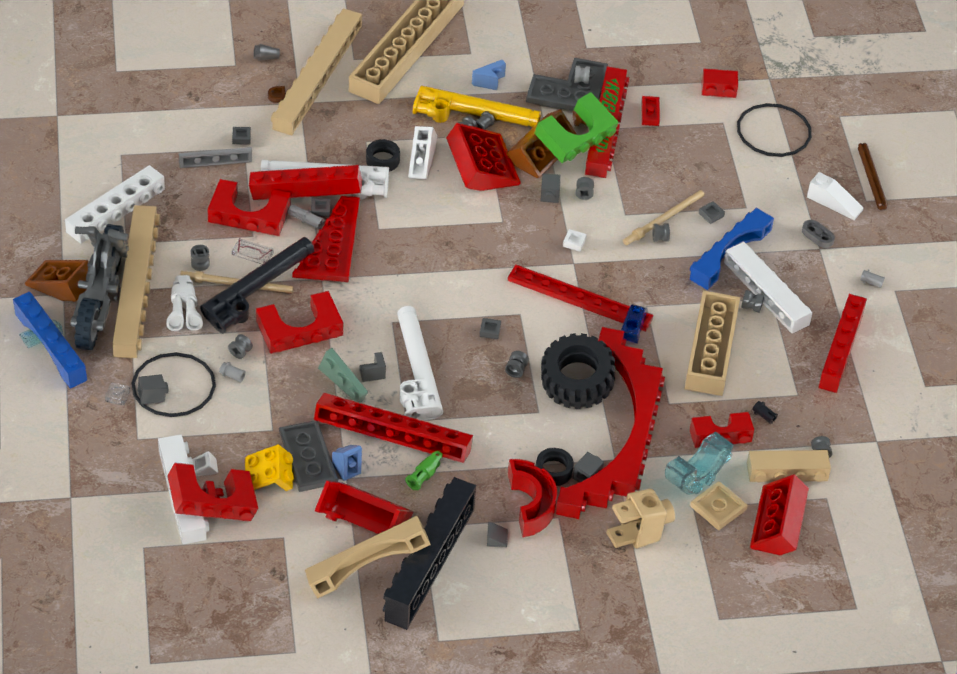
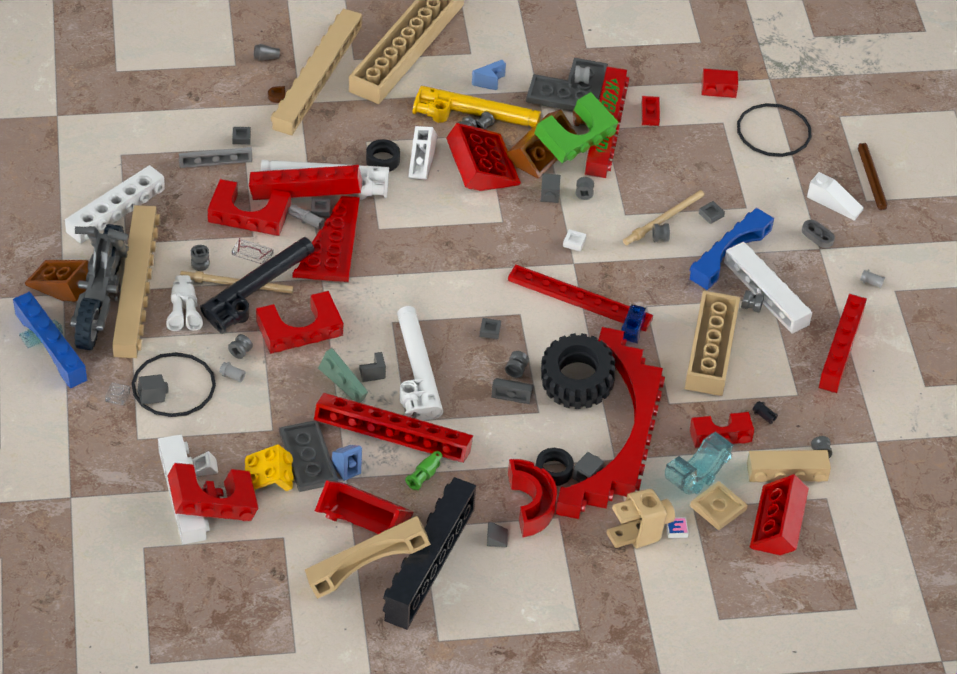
none -> dark grey panel [491,378,534,404]
none -> tile [666,517,689,538]

